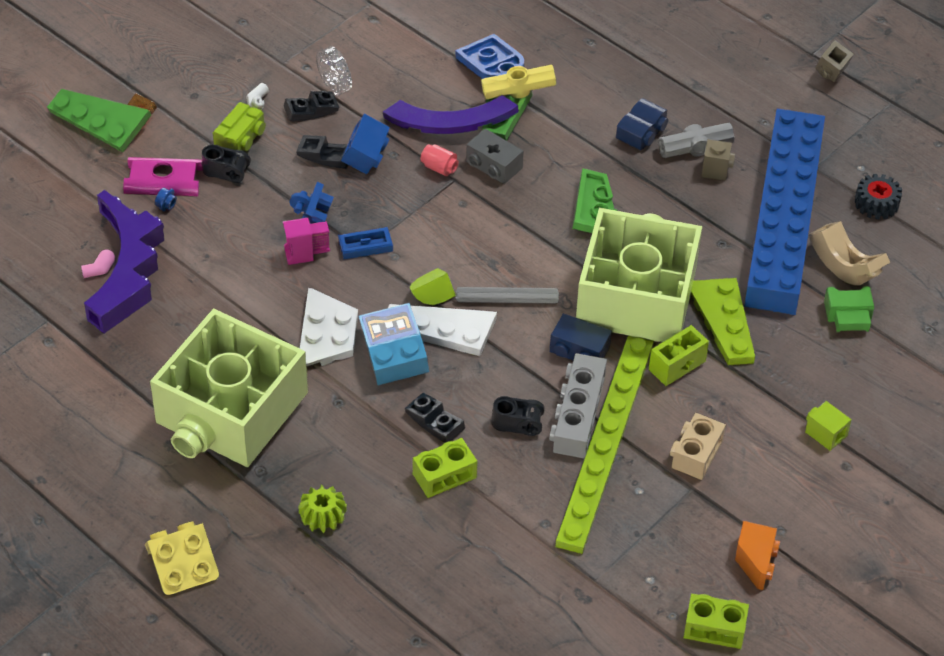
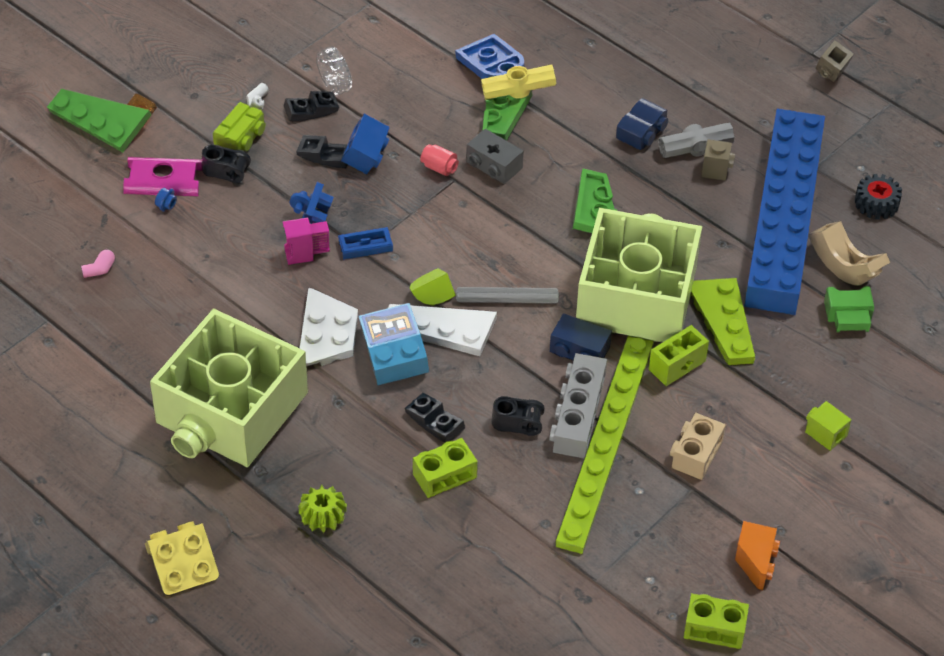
dark purple arch [84,190,165,334] -> none
dark purple tile [383,95,519,134] -> none

